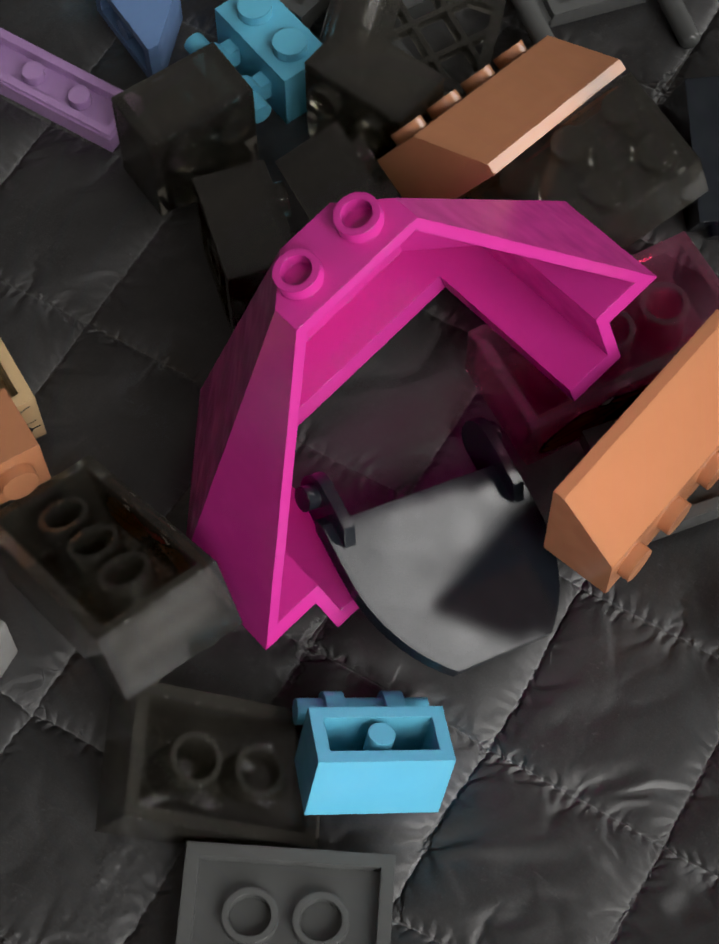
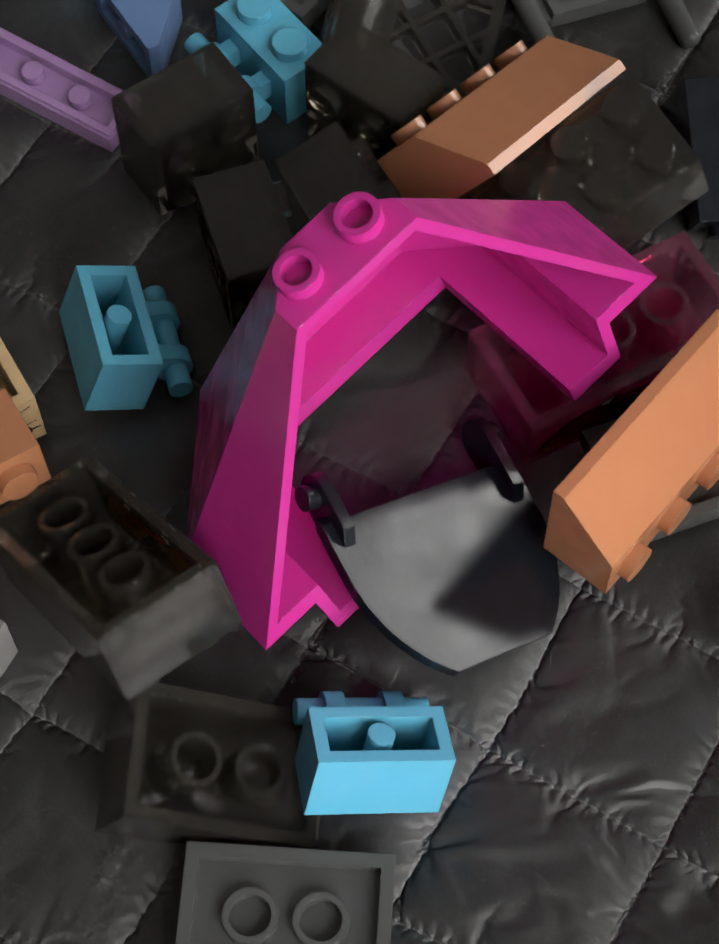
none -> medium azure brick [59,265,193,411]

